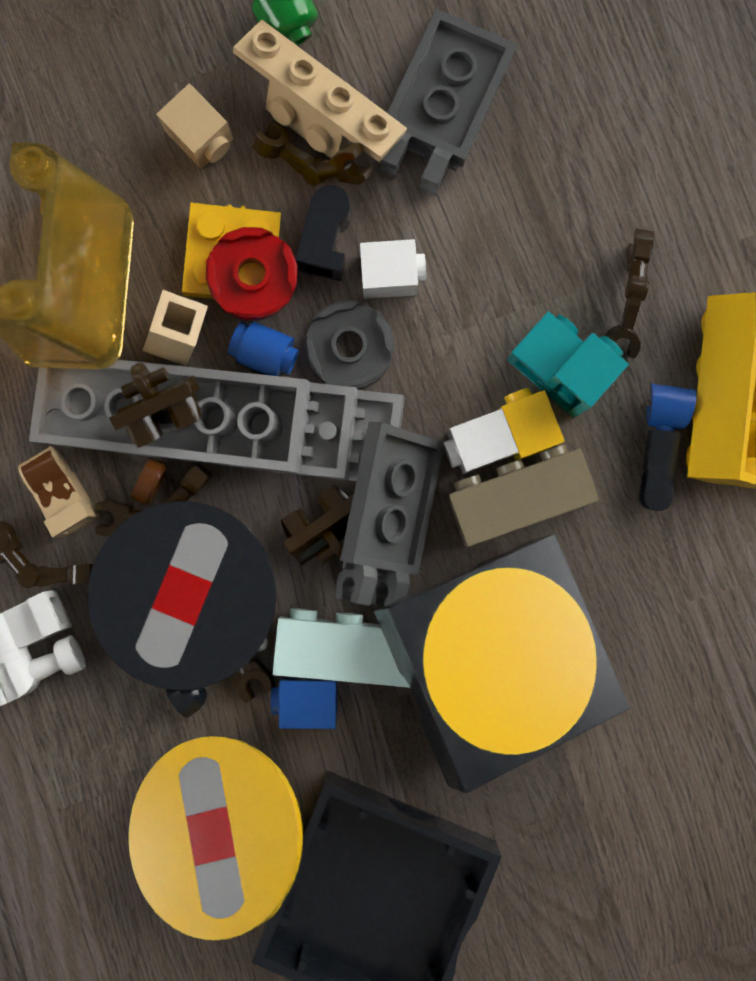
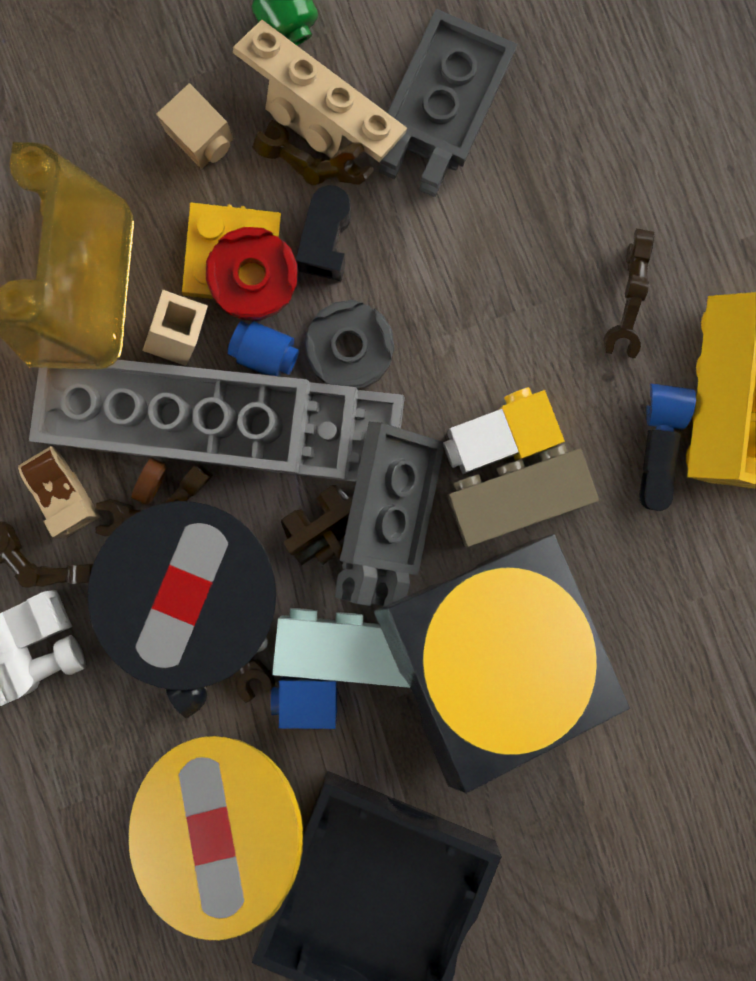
dark brown hips [109,362,202,448] -> none
white brick [360,239,426,299] -> none
teal brick [506,311,629,418] -> none

